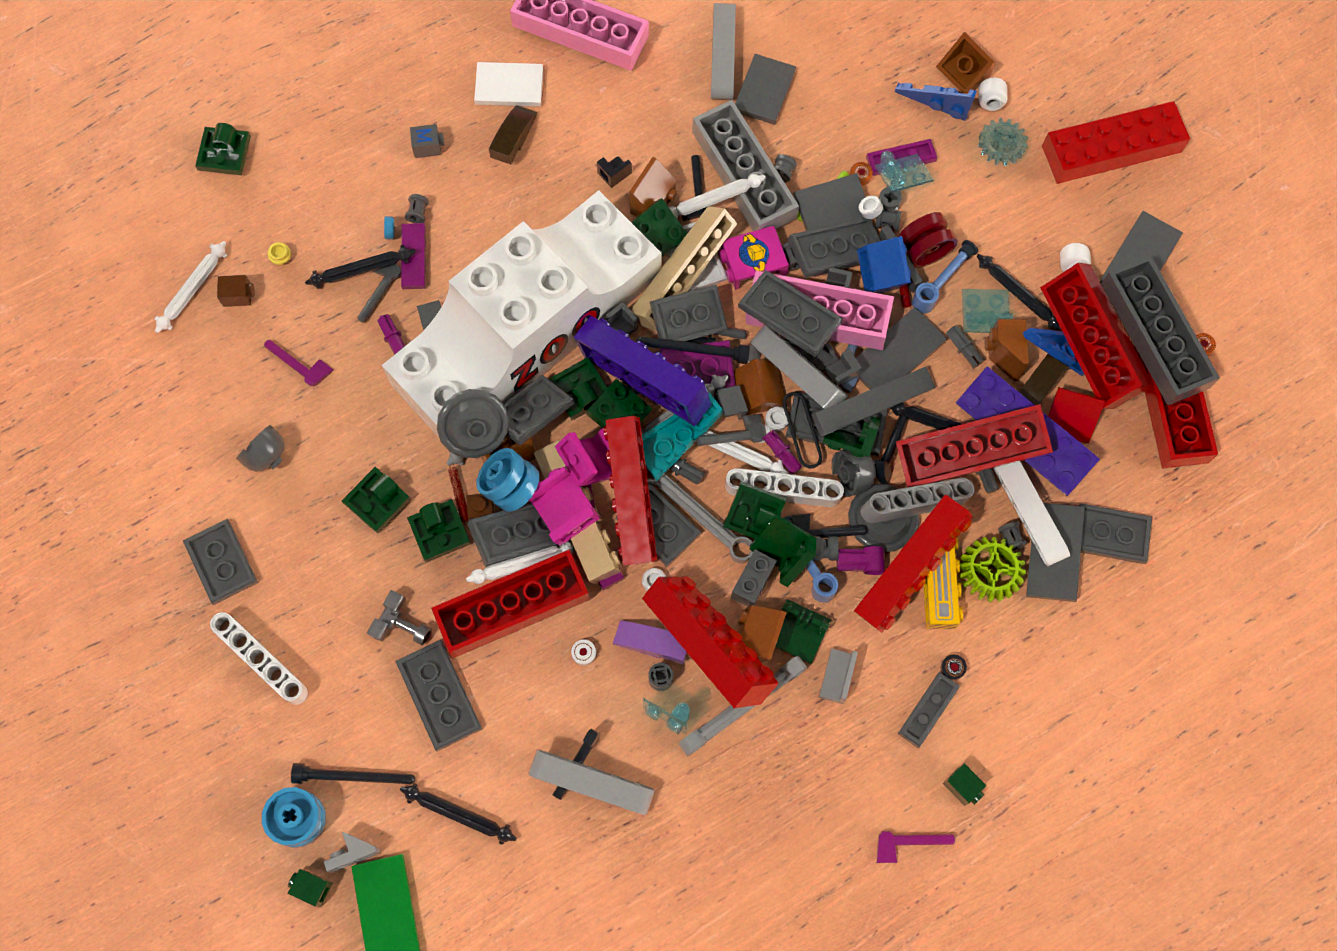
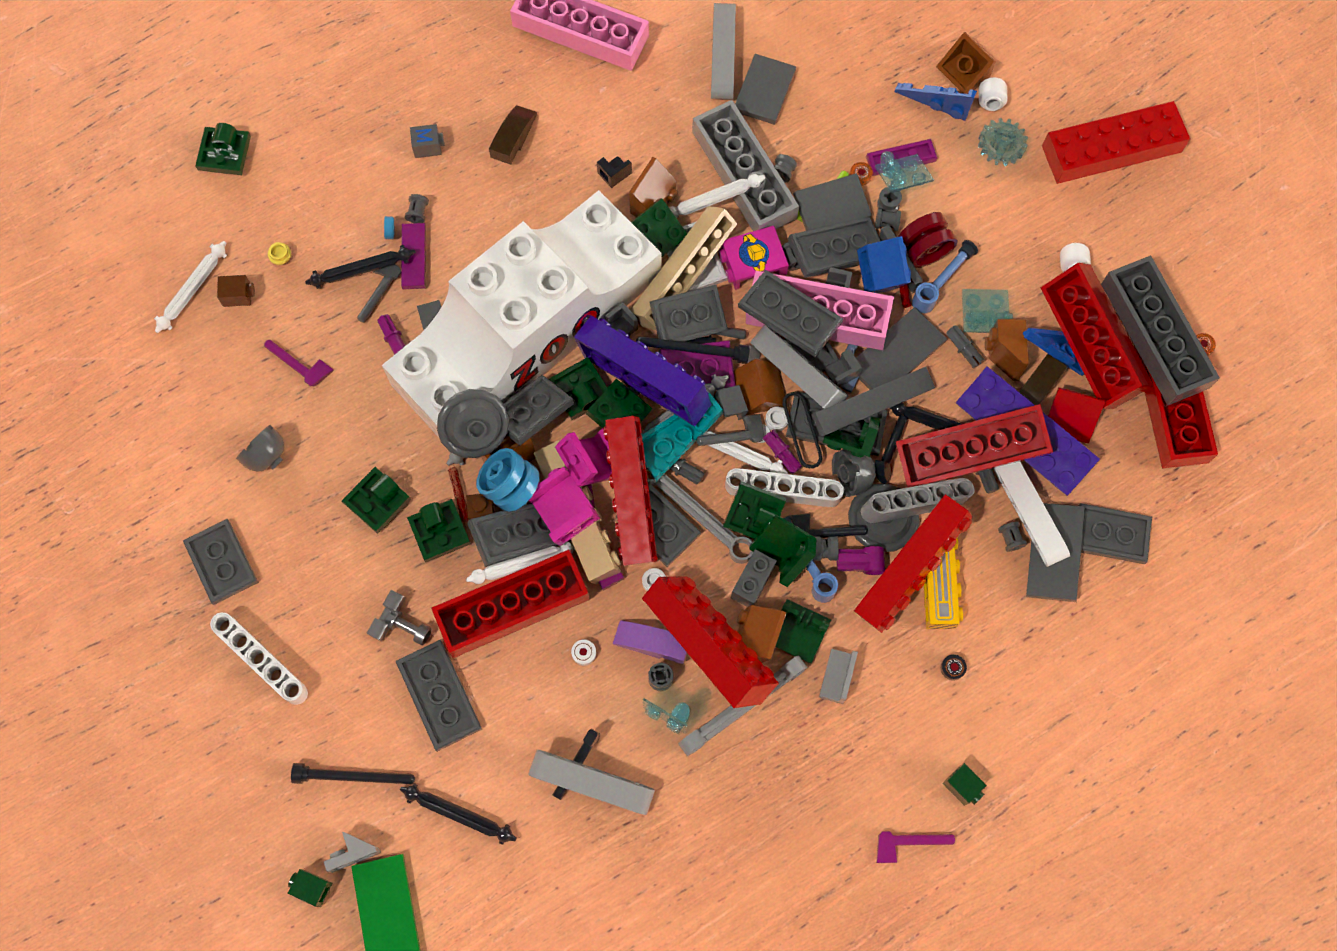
dark azure wheel [262,787,326,848] -> none
white tile [474,62,543,107] -> none
black piece [682,155,707,221] -> none
white tile [859,196,883,219] -> none
dark grey tile [898,672,960,748] -> none
lime gear [959,537,1026,602] -> none
black wheel [976,254,1062,331] -> none
dark grey tile [1100,211,1183,283] -> none

